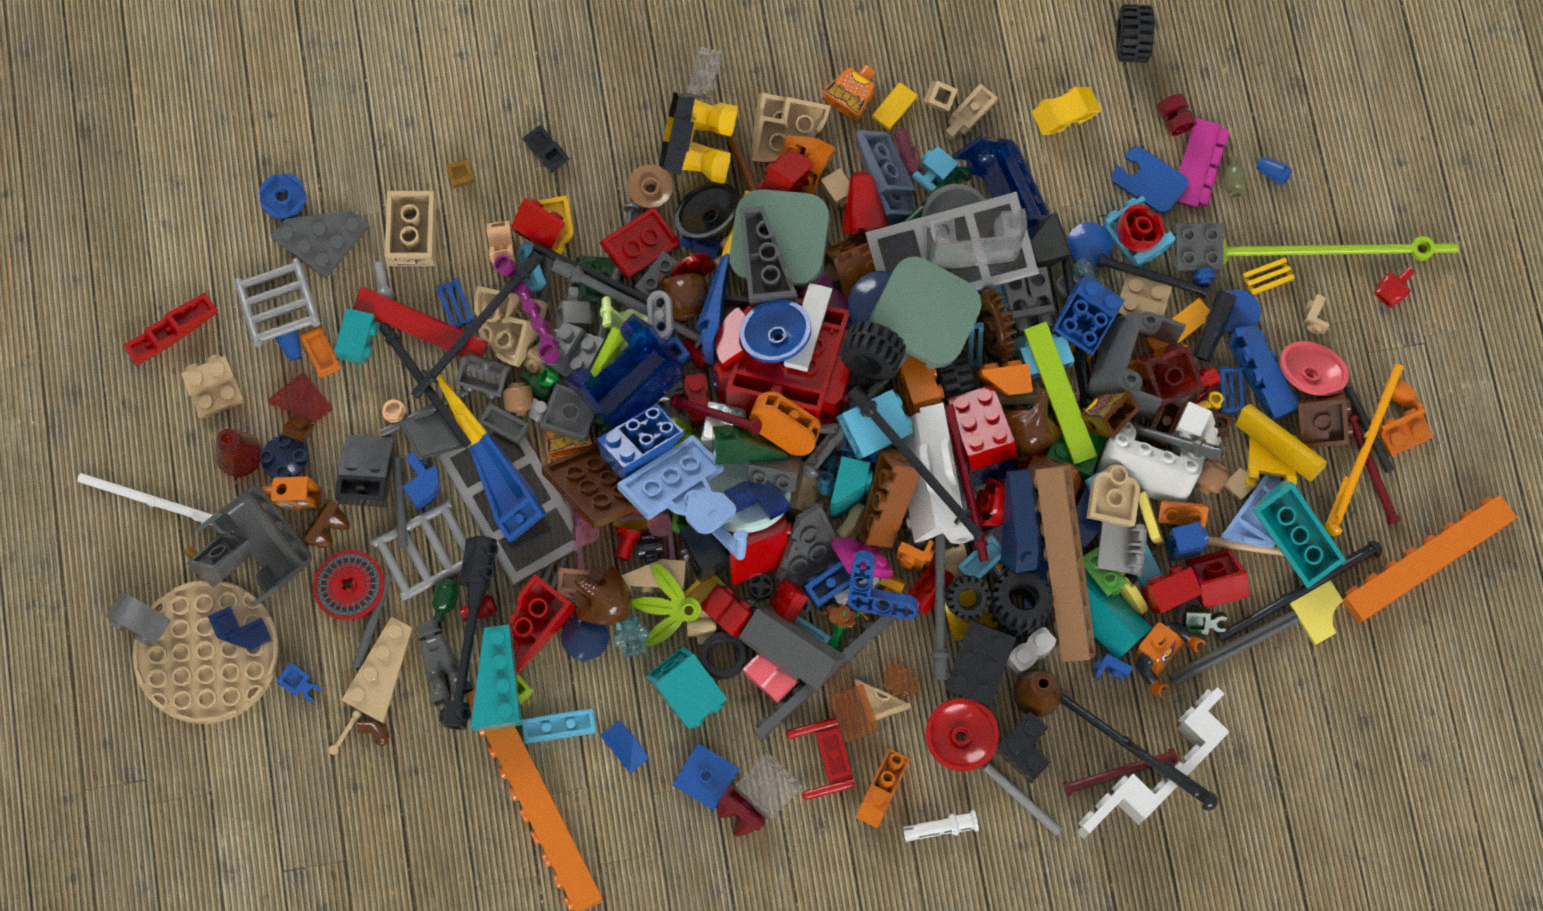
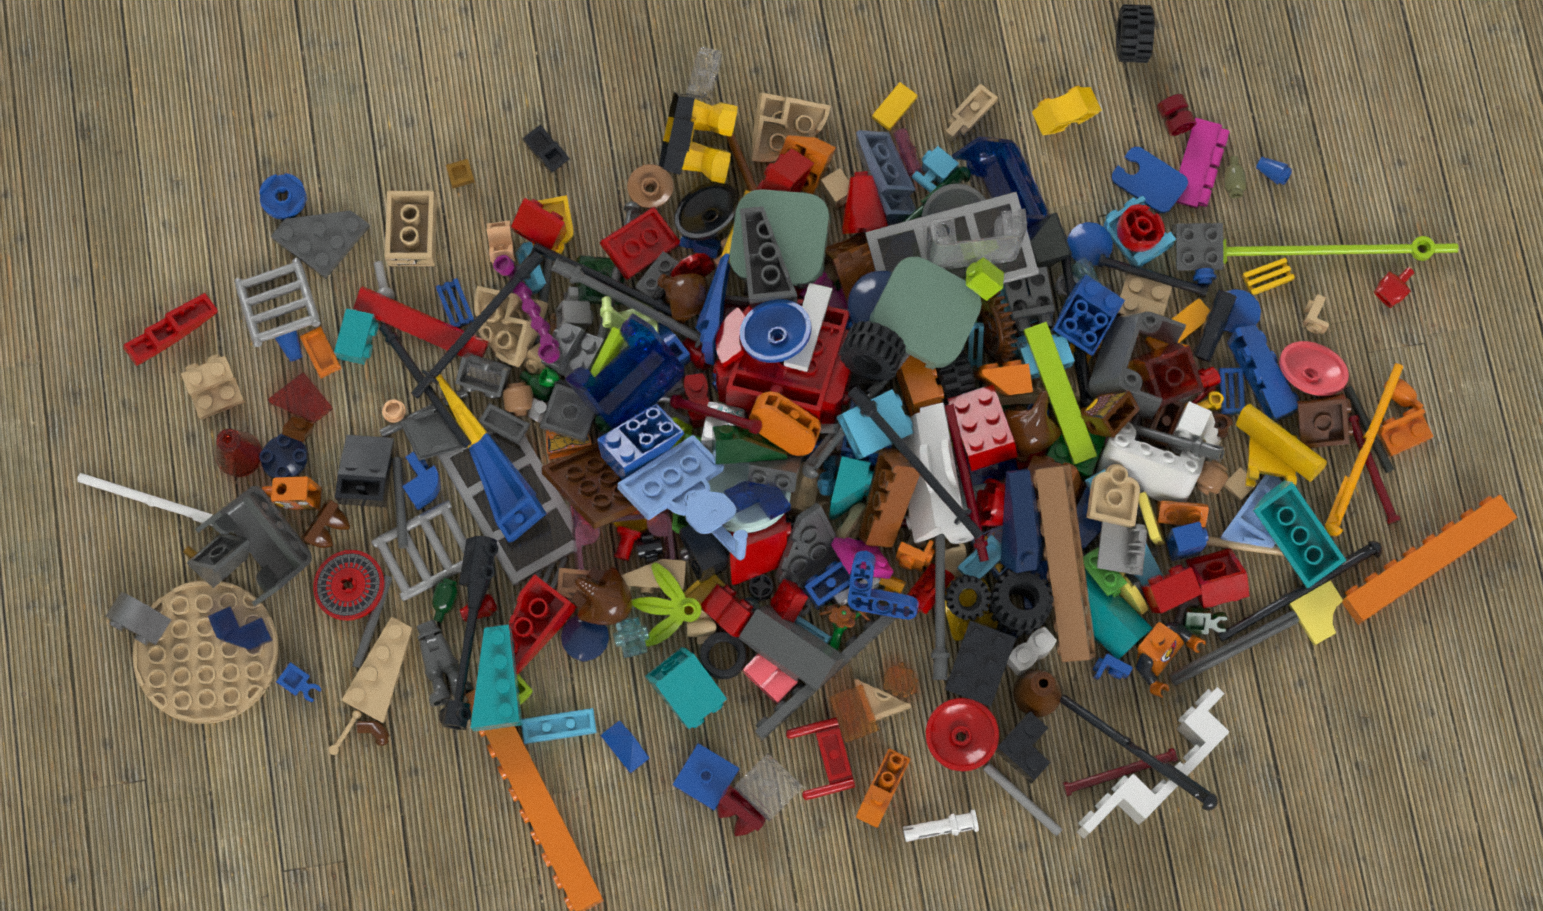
light grey plate [647,291,674,339] -> none
orange torso [822,65,875,124] -> none
tan brick [923,81,958,112] -> none
none -> lime brick [966,257,1004,301]

